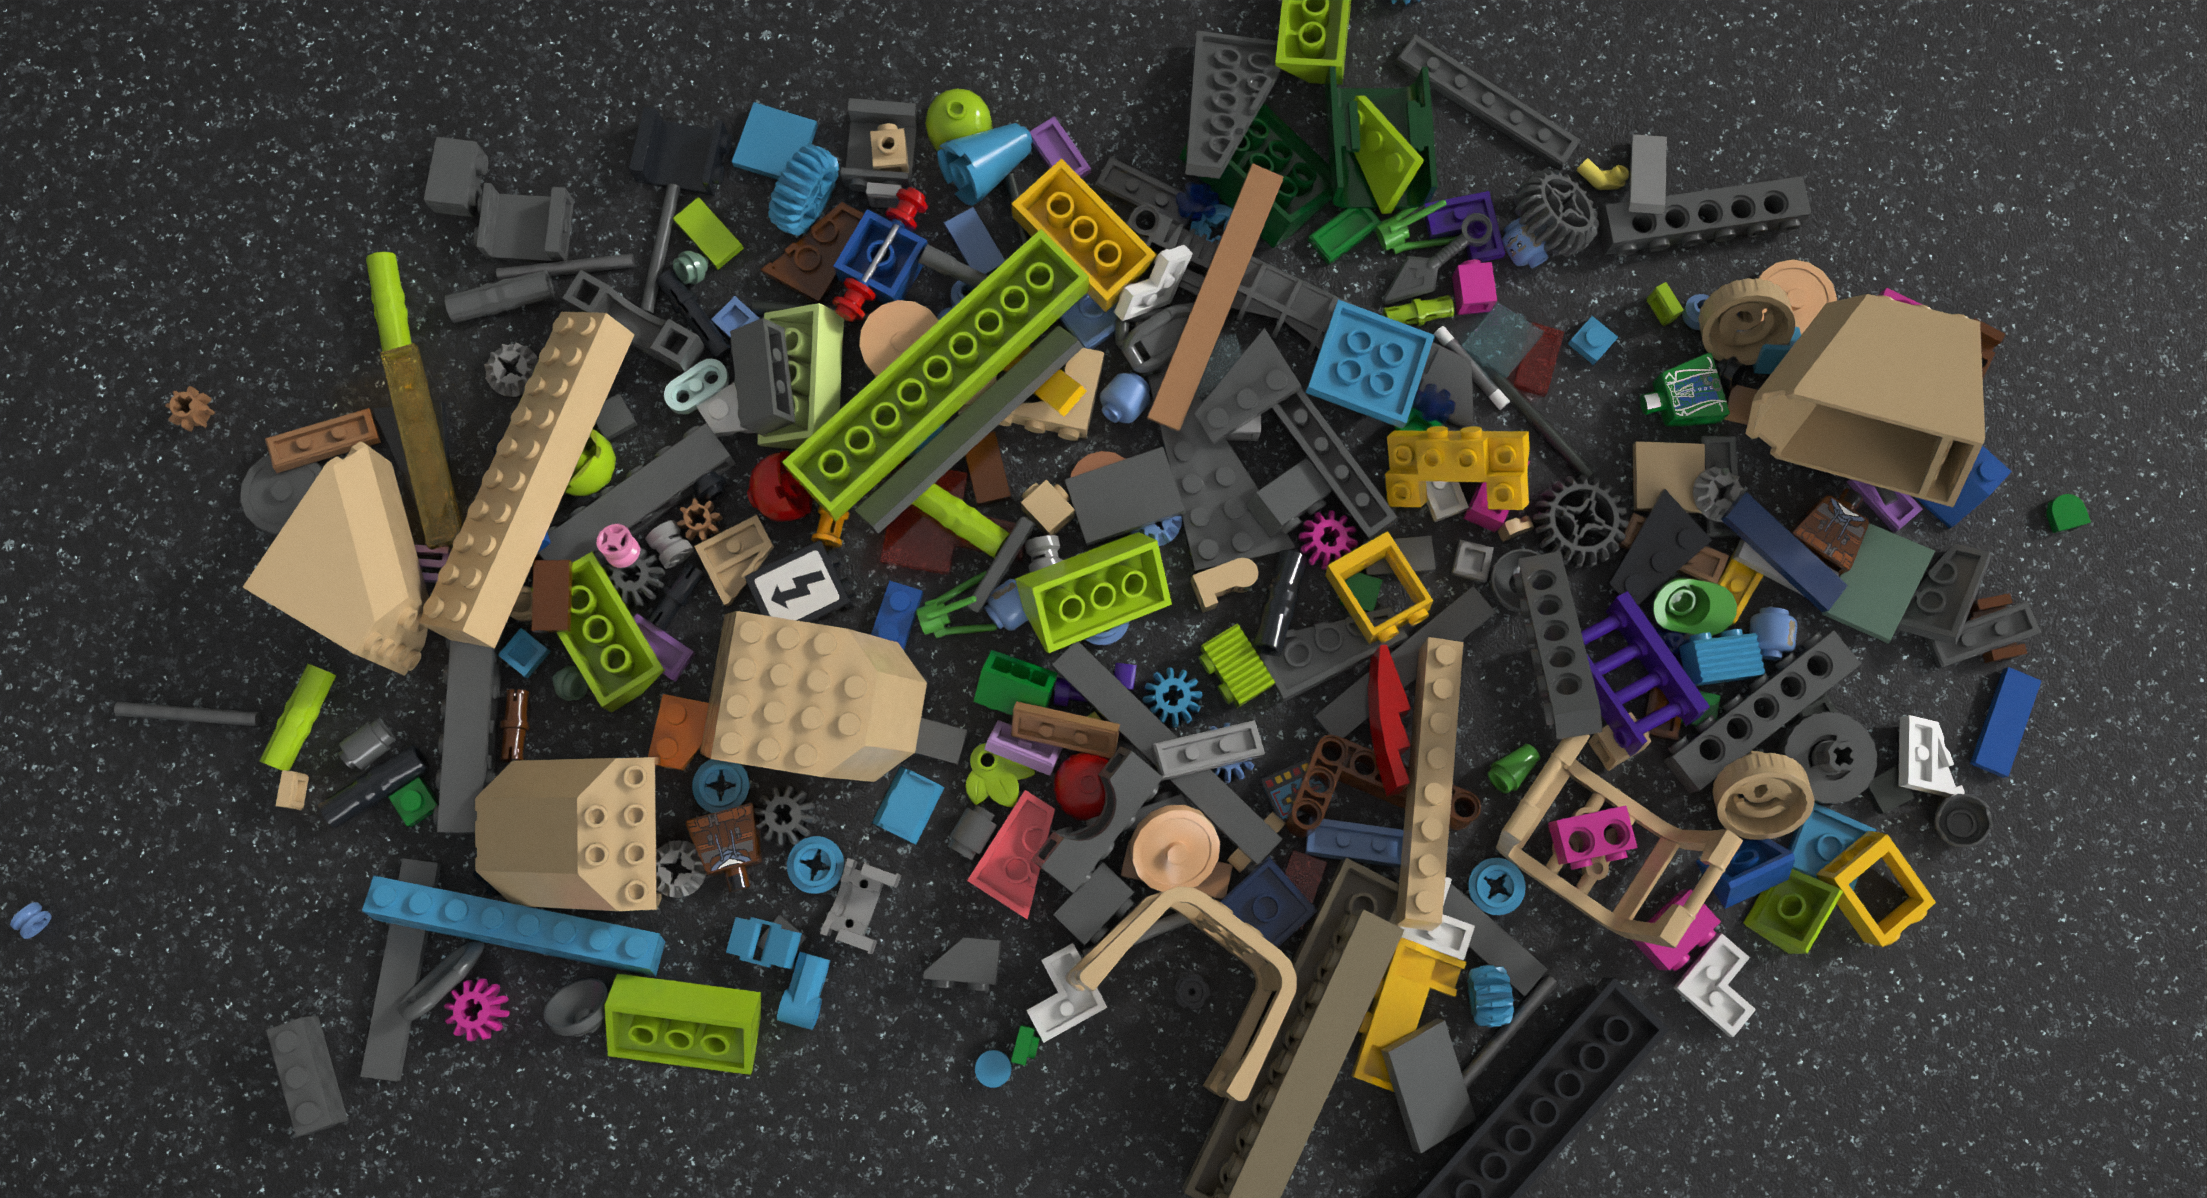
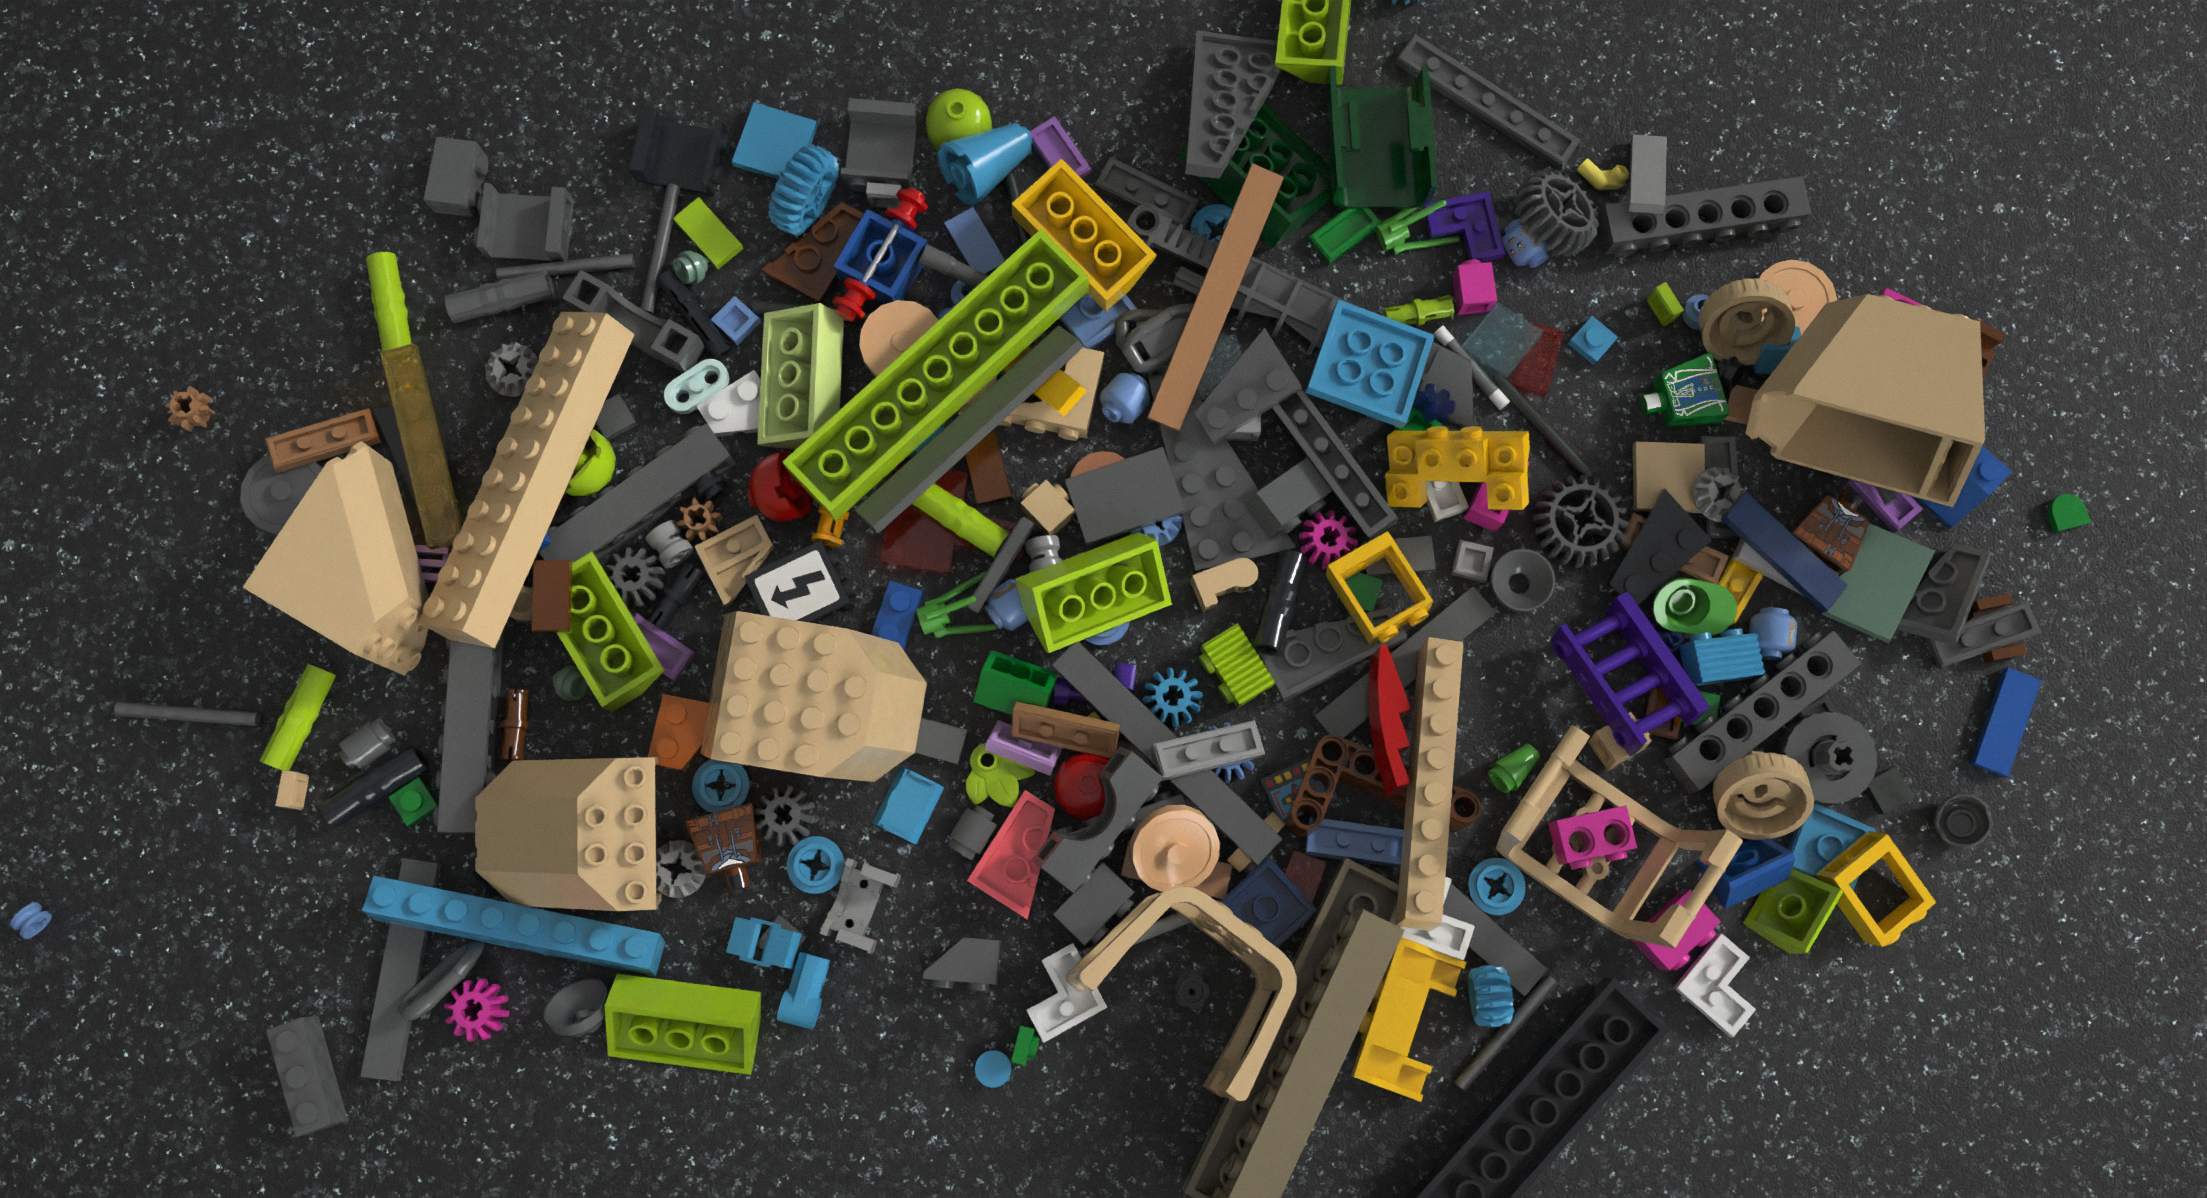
dark azure plate [498,628,551,678] -> none
bright pink wheel [596,524,640,568] -> none
dark grey brick [730,318,795,435] -> none
tan brick [870,123,910,177] -> none
white plate [1114,245,1193,321] -> none
clear blue plant [1176,182,1219,222] -> none
lime wing [1353,96,1424,214] -> none
dark grey tile [1381,1018,1476,1153] -> none
dark grey piece [1382,213,1492,305] -> none
tan tile [1498,515,1534,542] -> none
dark grey brick [1513,551,1602,739] -> none
white wing [1899,715,1964,797] -> none

